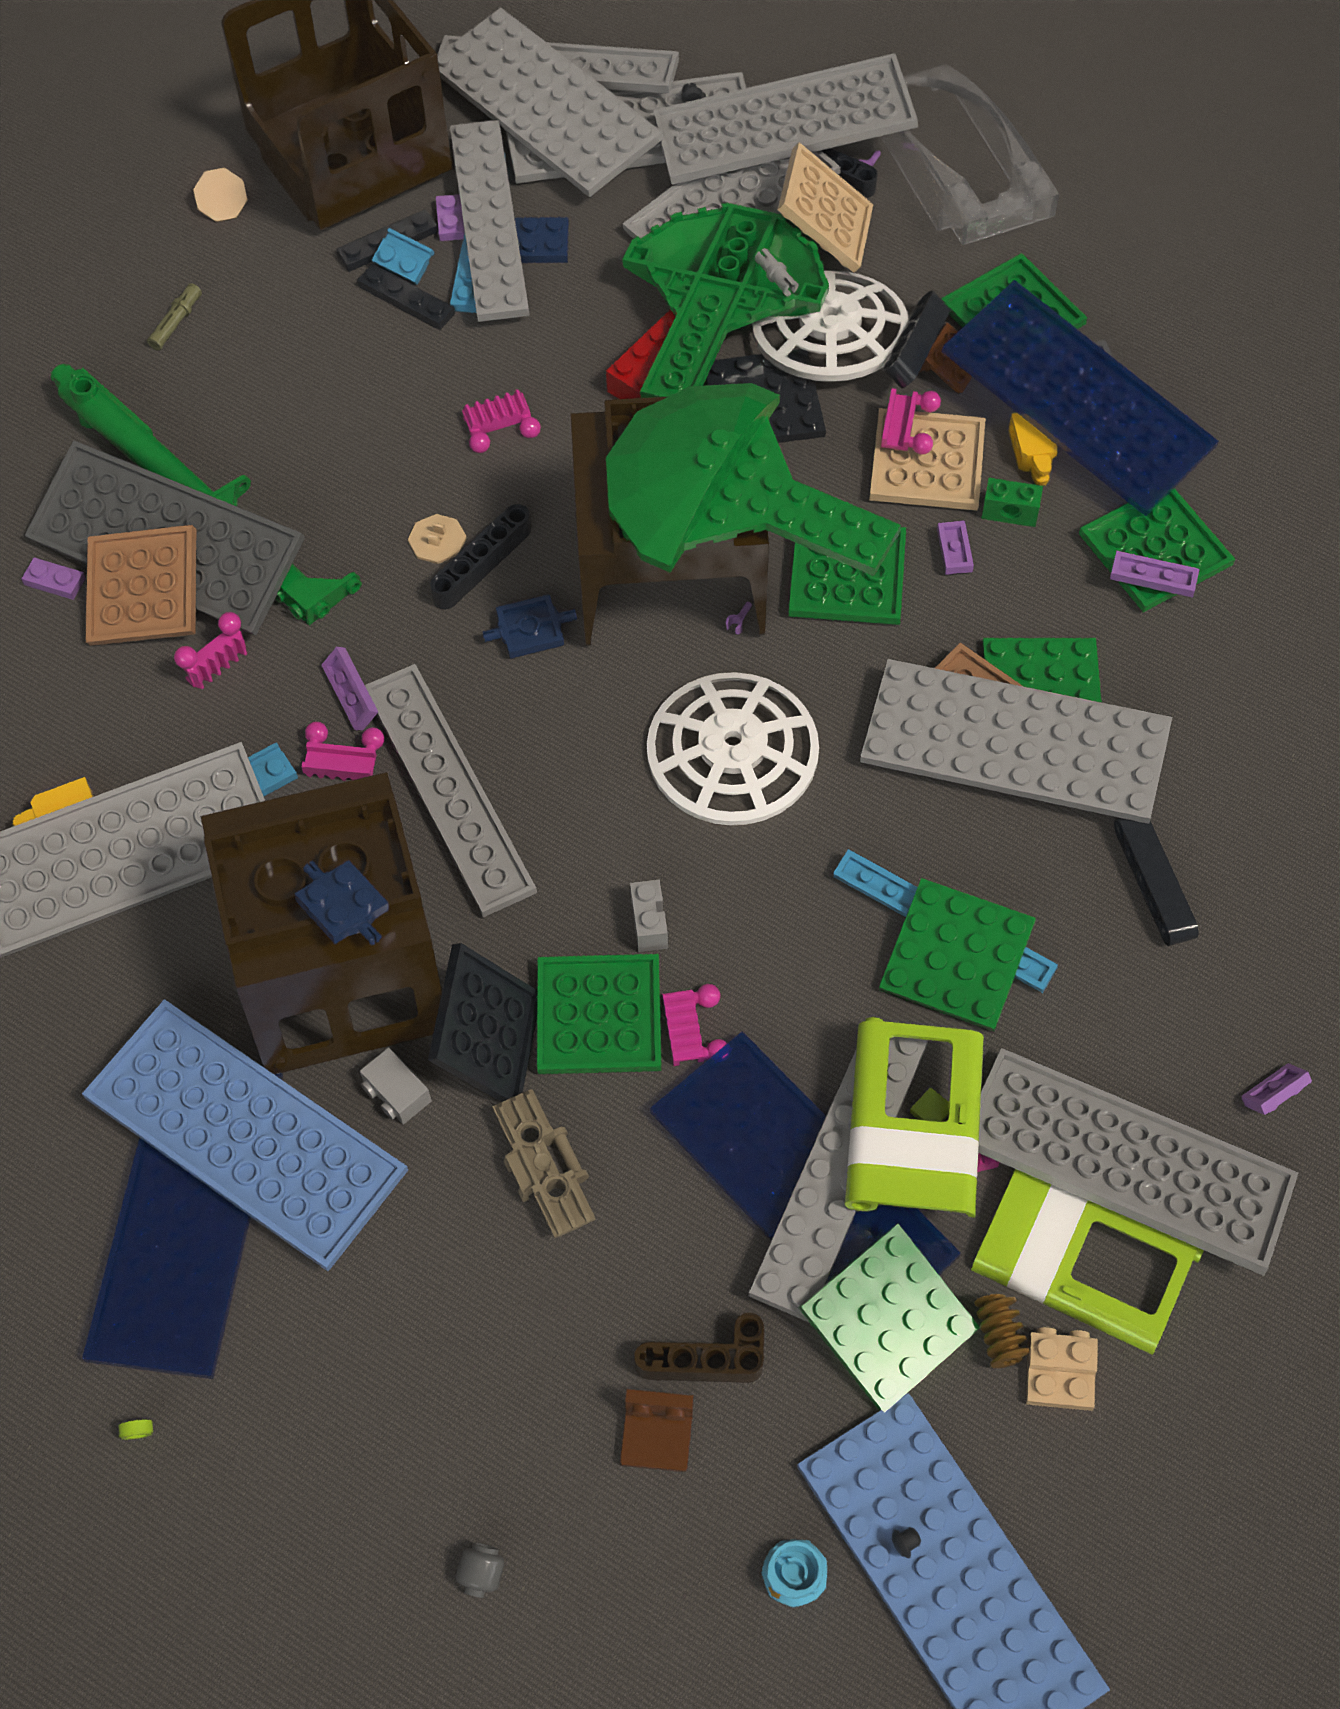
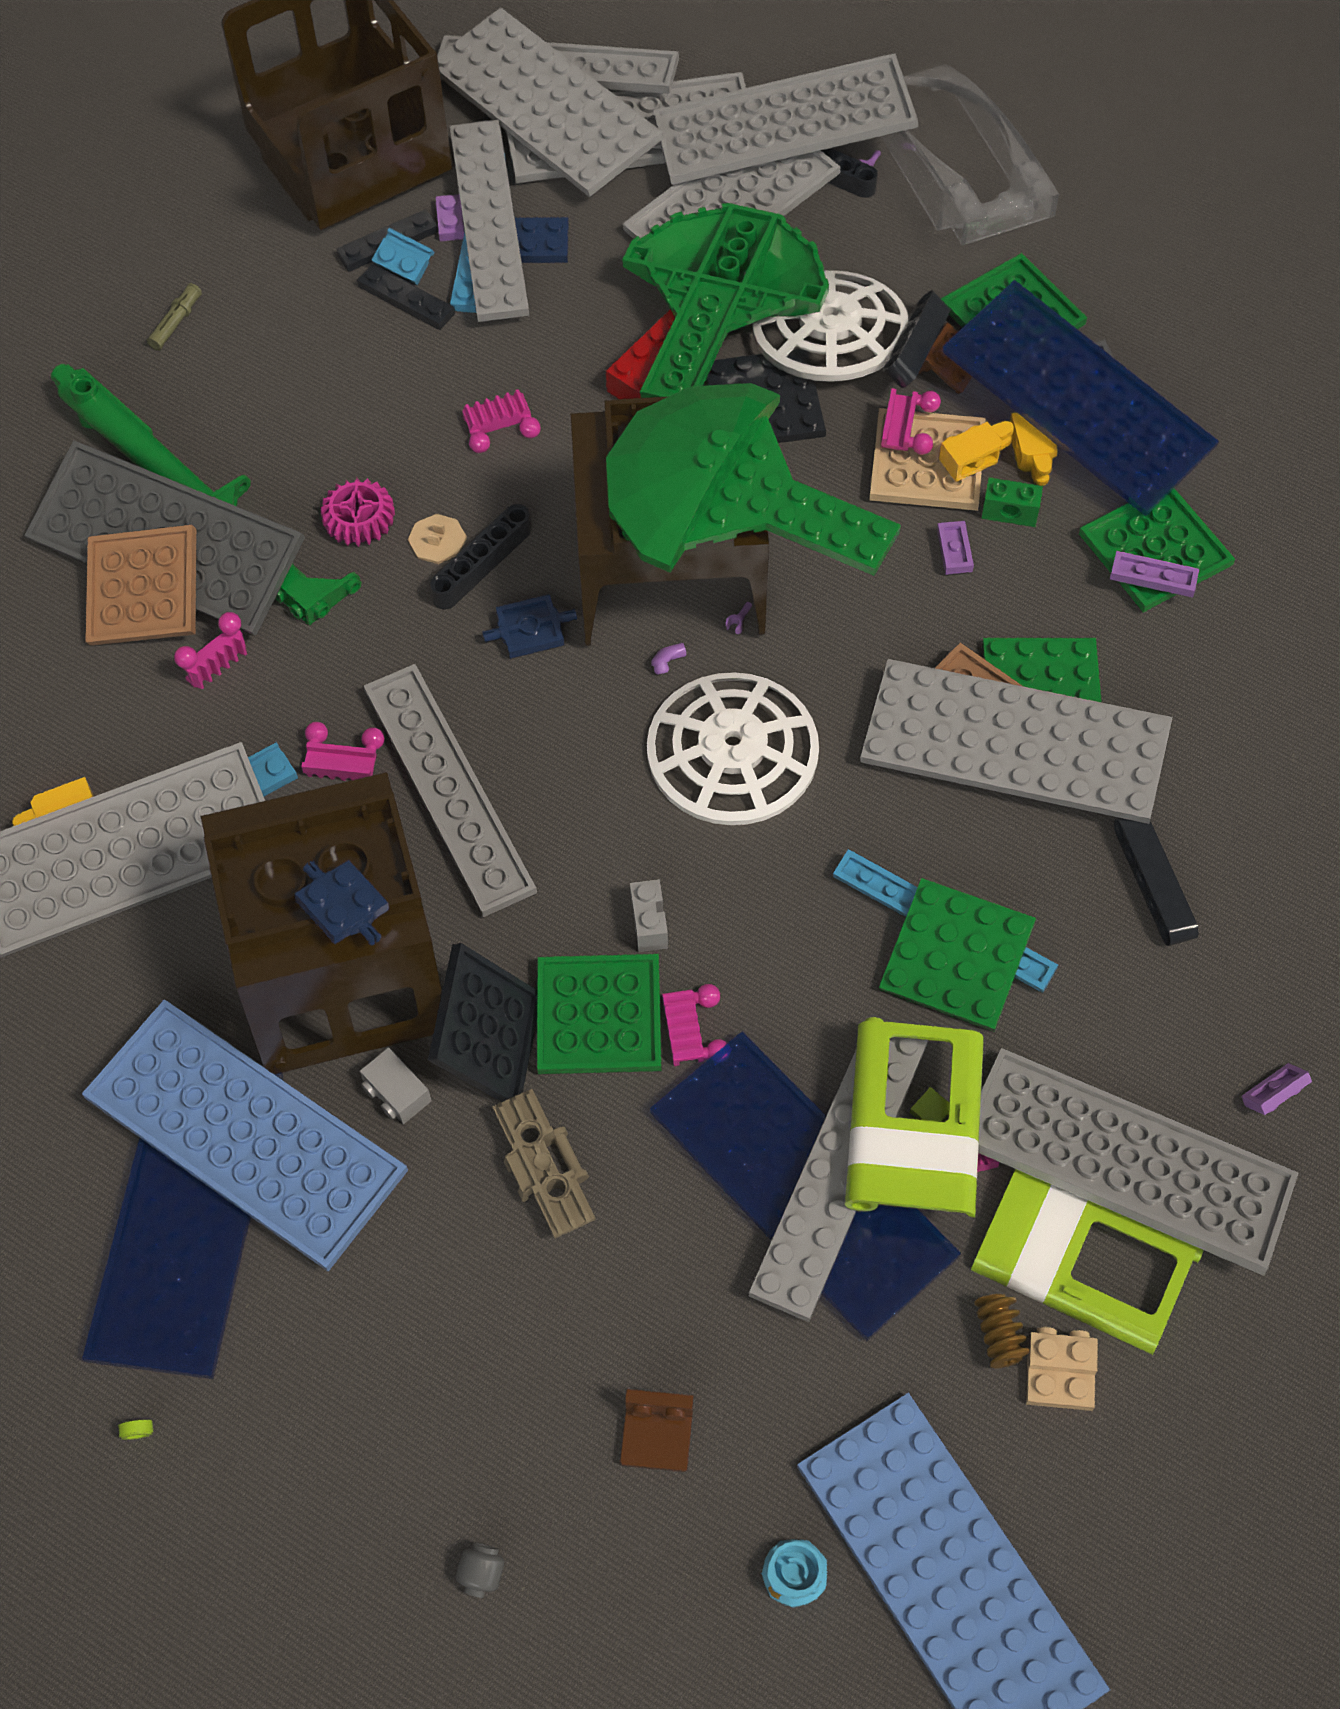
medium lavender plate [22,558,86,600] -> none
tan piece [193,168,248,222] -> none
medium lavender plate [322,647,378,730] -> none
dark brown beam [634,1312,764,1383] -> none
black piece [681,83,703,103] -> none
light grey pin [755,248,798,296] -> none
tan plate [778,142,873,273] -> none
green plate [788,527,906,625] -> none
plate [798,1224,980,1413] -> none
black piece [891,1527,921,1558] -> none
none -> dark pink gear [321,478,395,547]
none -> medium lavender arm [651,643,686,675]
none -> yellow hinge [939,421,1014,482]

